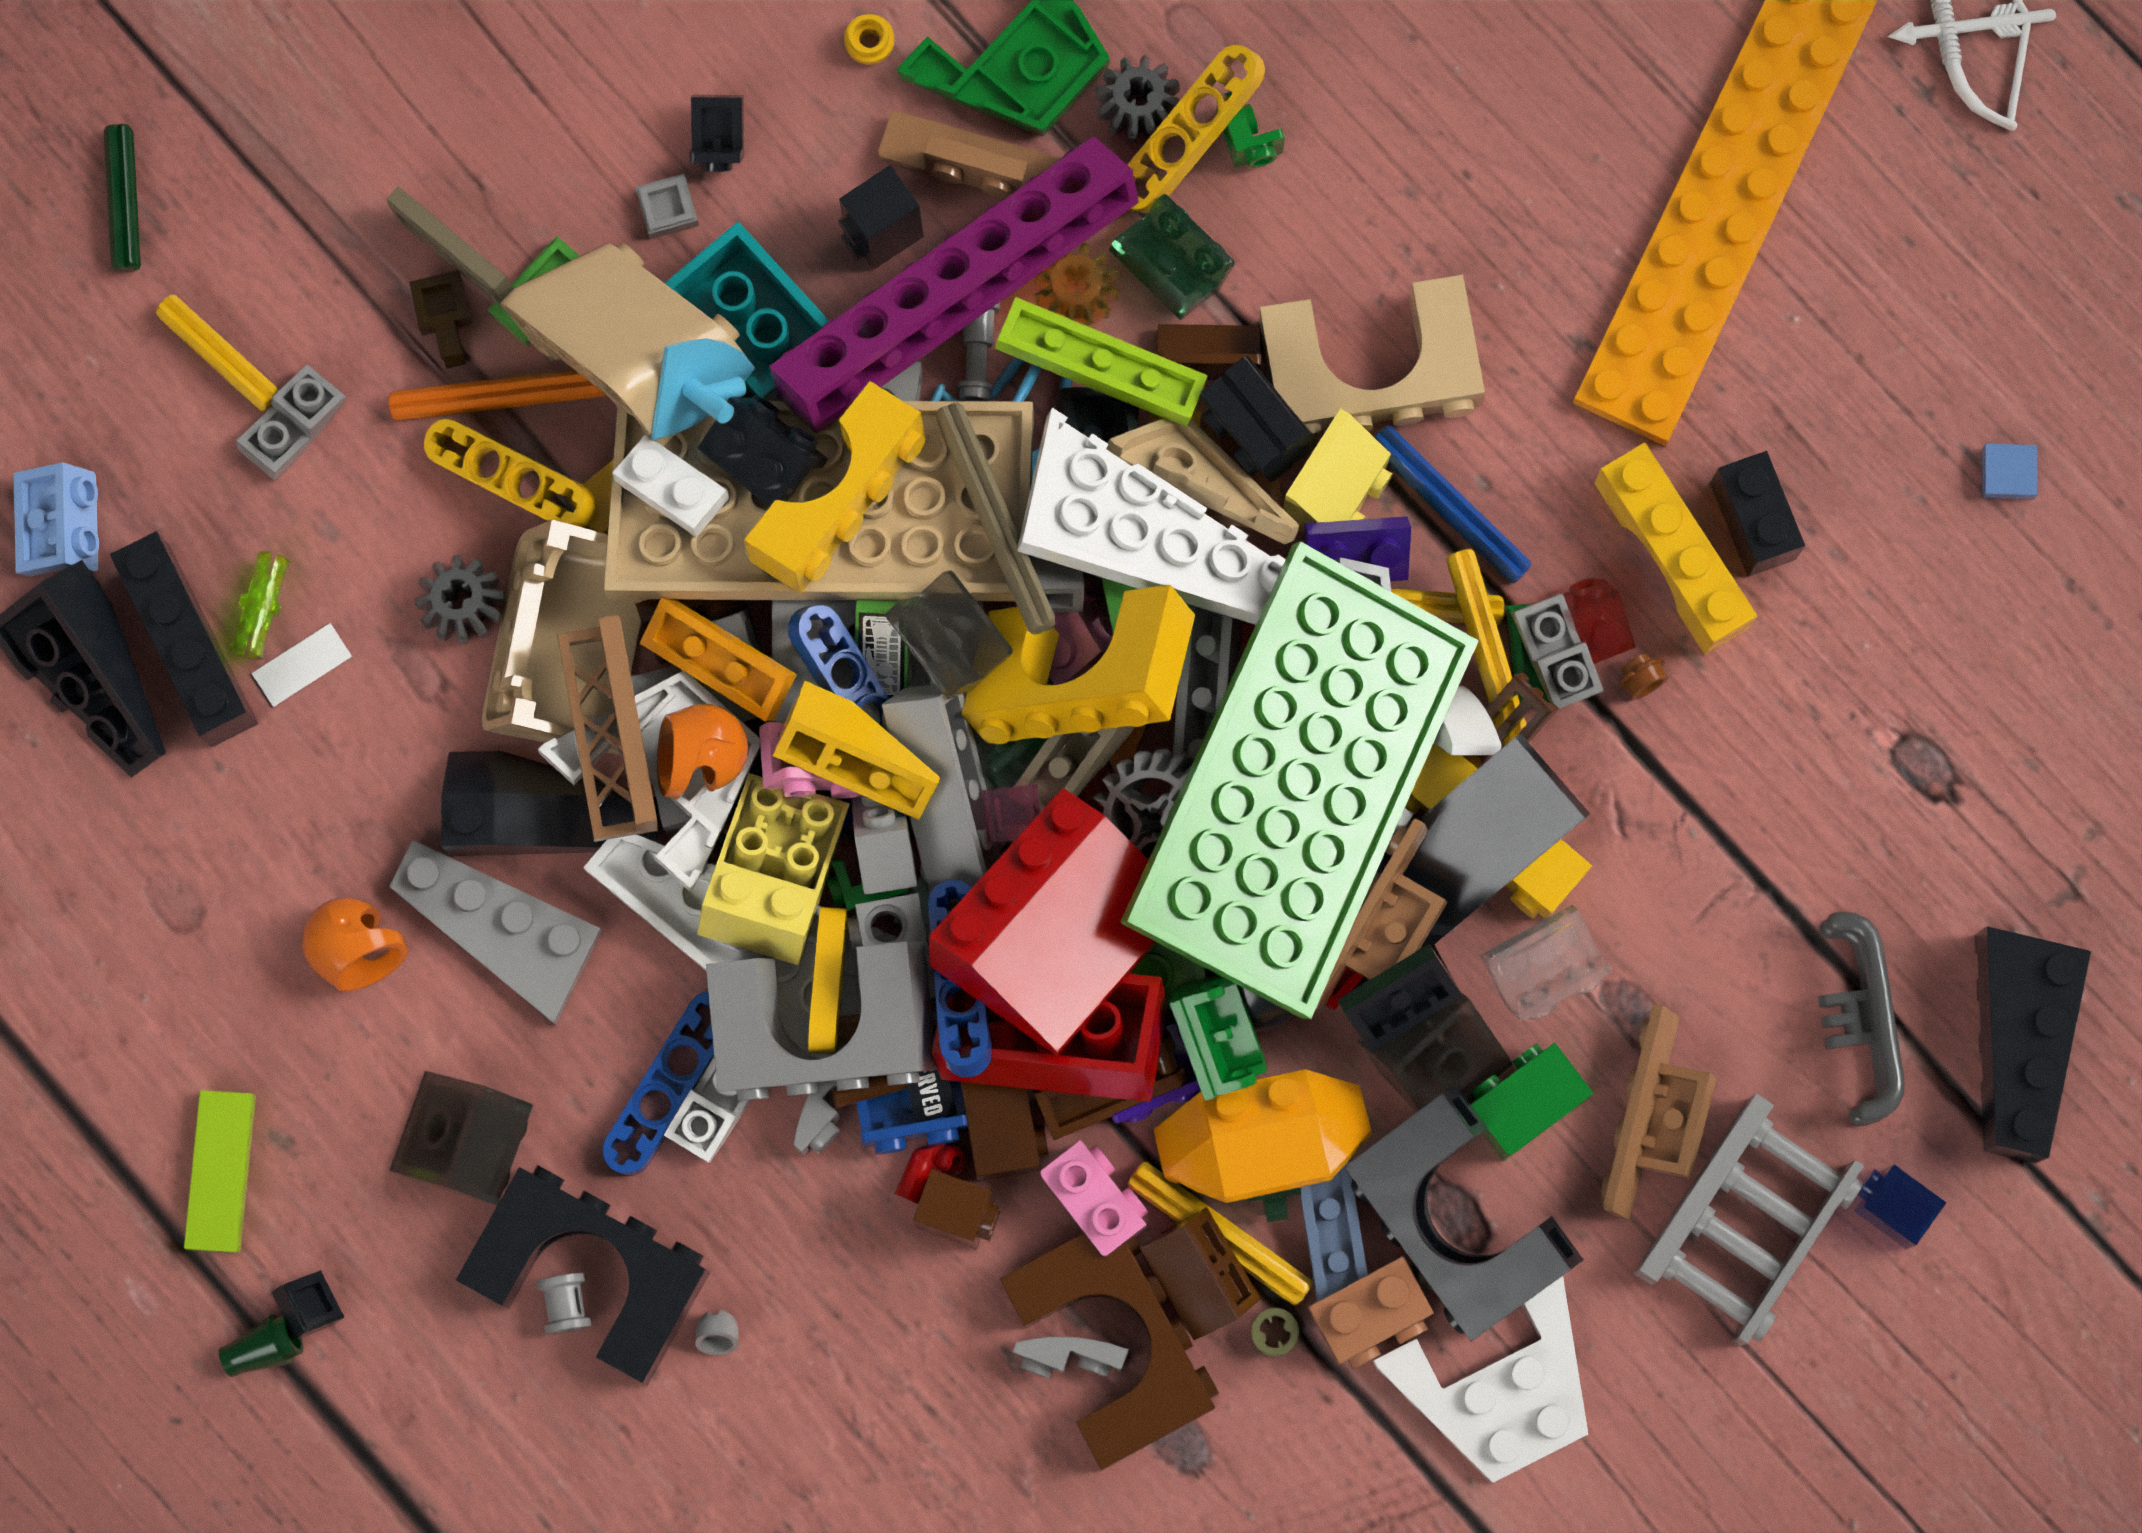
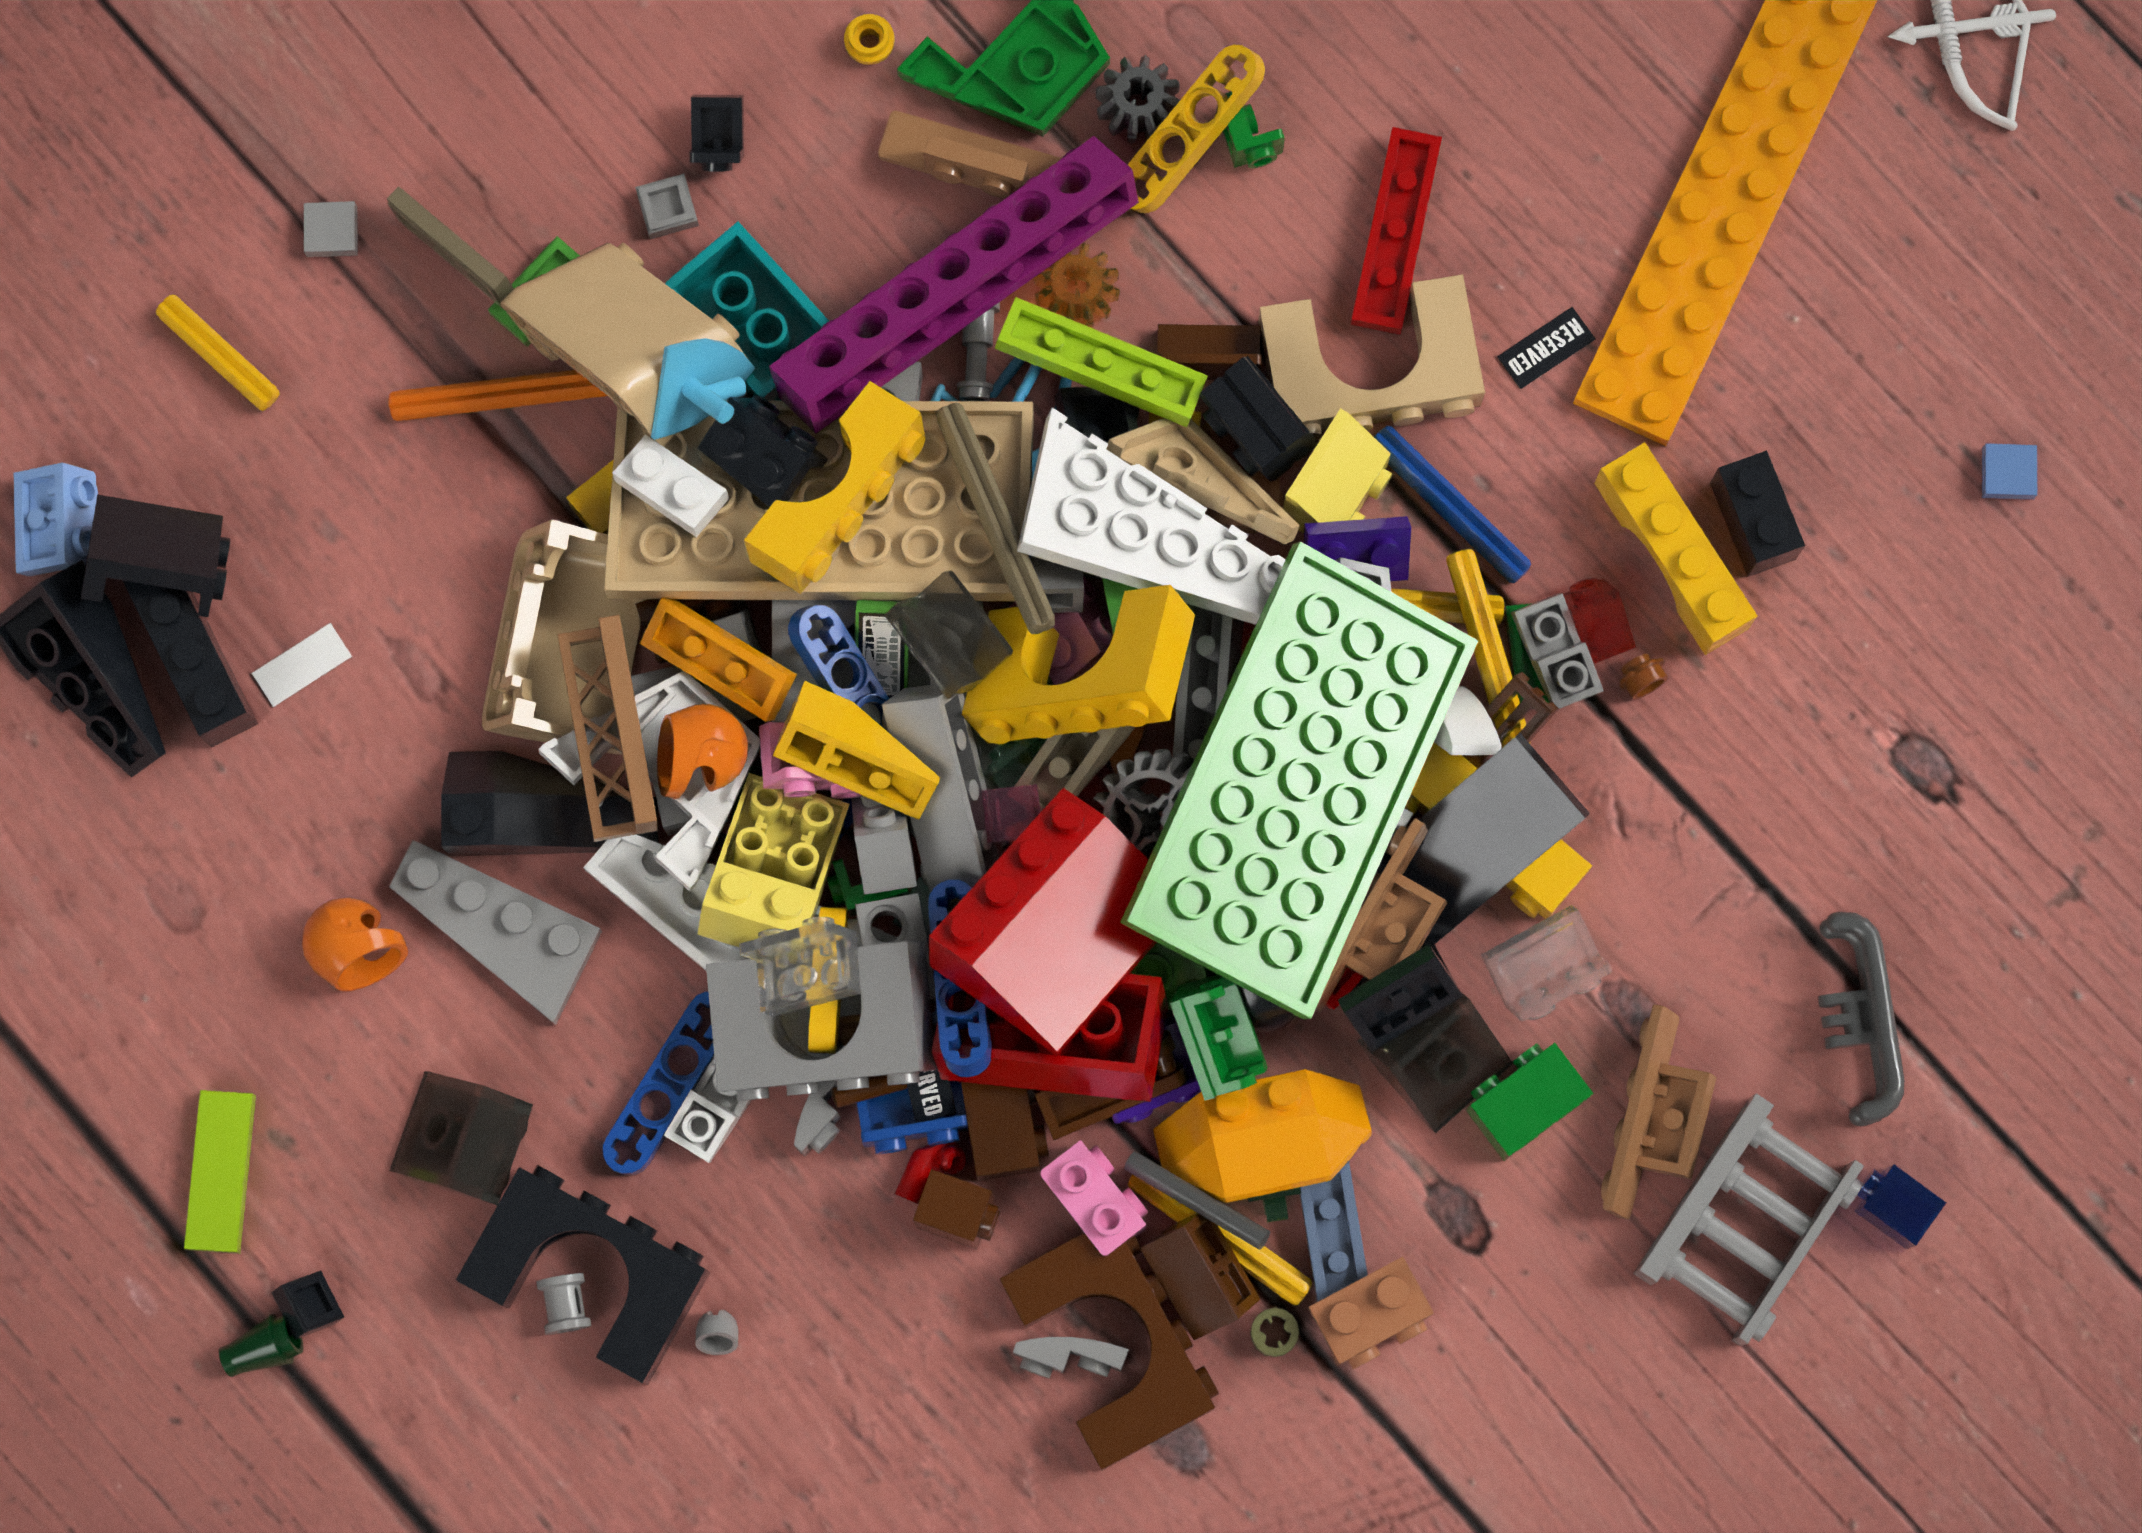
dark green axle [104,124,141,272] -> none
clear neon green pin [229,551,290,660] -> none
light grey slope [236,364,346,481] -> none
dark brown plate [409,270,472,369] -> none
dark grey gear [415,555,505,645] -> none
yellow beam [424,419,597,528] -> none
black brick [838,165,924,270] -> none
clear green bracket [1109,194,1235,320] -> none
black arch [1344,1086,1584,1342] -> none
white wing [1373,1276,1588,1483] -> none
black wedge [1974,926,2091,1164] -> none
none -> black panel [81,494,230,617]
none -> light grey tile [304,201,358,257]
none -> clear bracket [739,917,861,1017]
none -> dark grey bar [1124,1151,1270,1250]
none -> red plate [1350,127,1442,335]
none -> black sticker [1497,307,1596,389]

